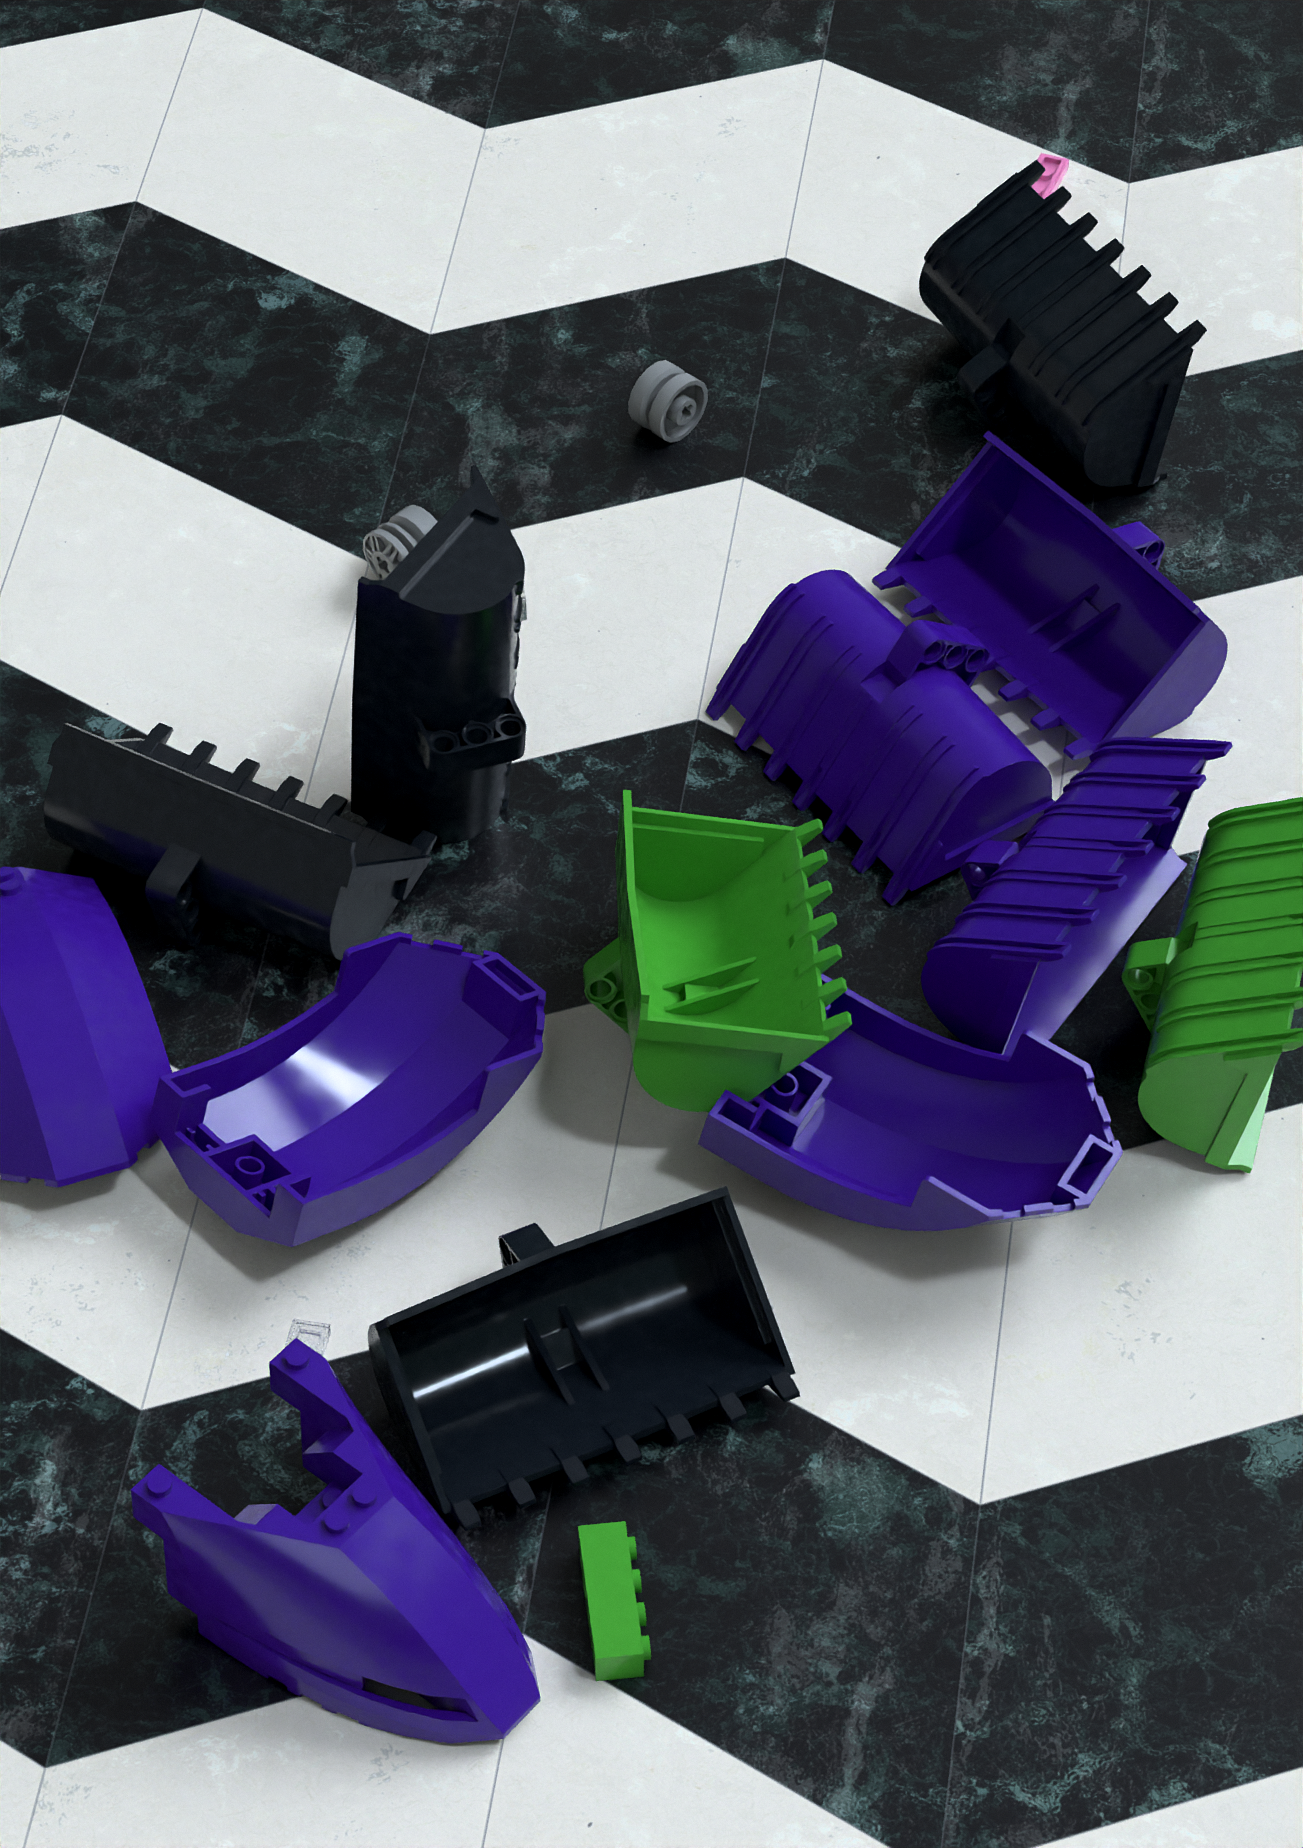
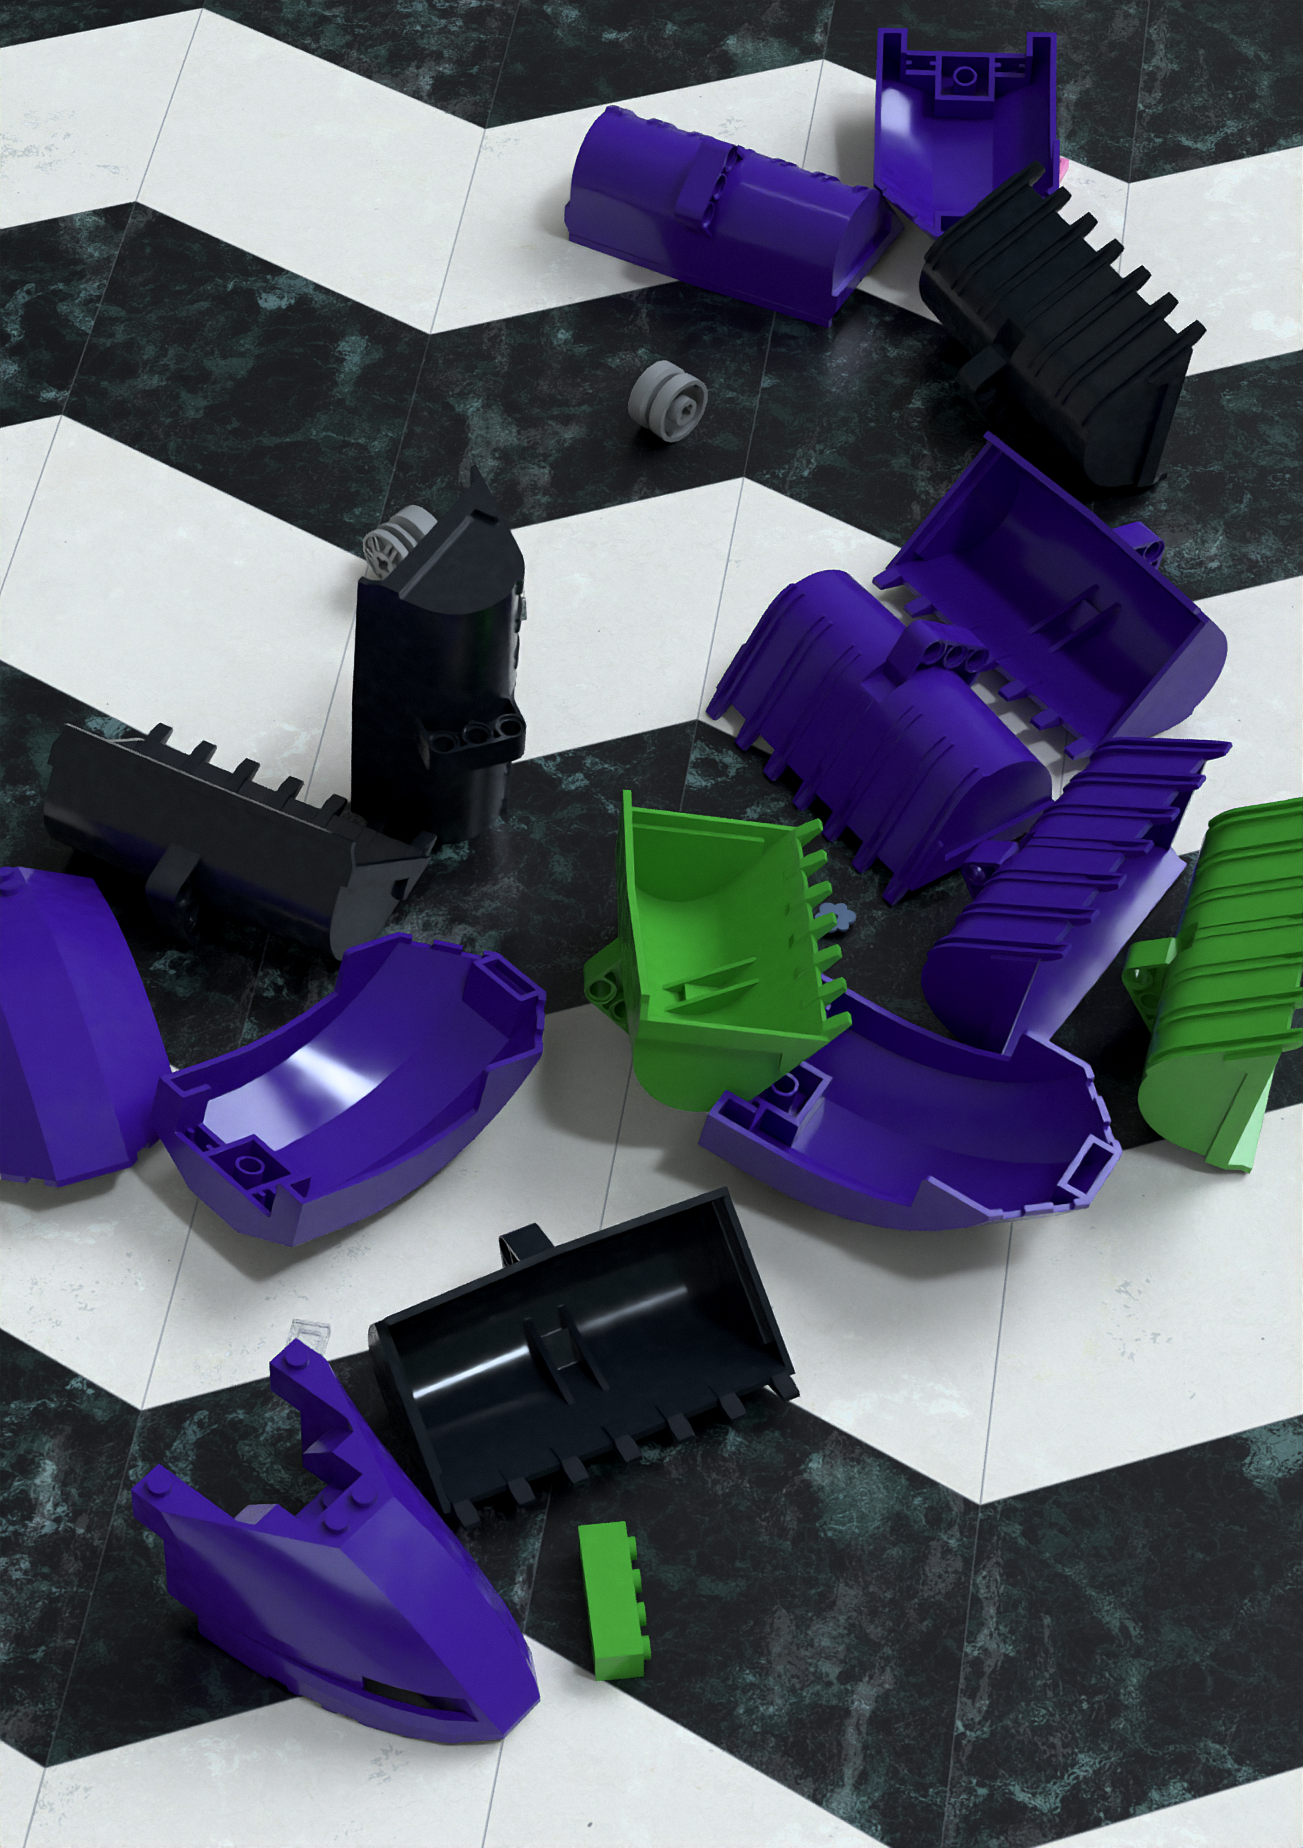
none -> dark purple piece [564,105,905,328]
none -> sand blue plant [815,903,856,933]
none -> dark purple windscreen [873,28,1060,240]

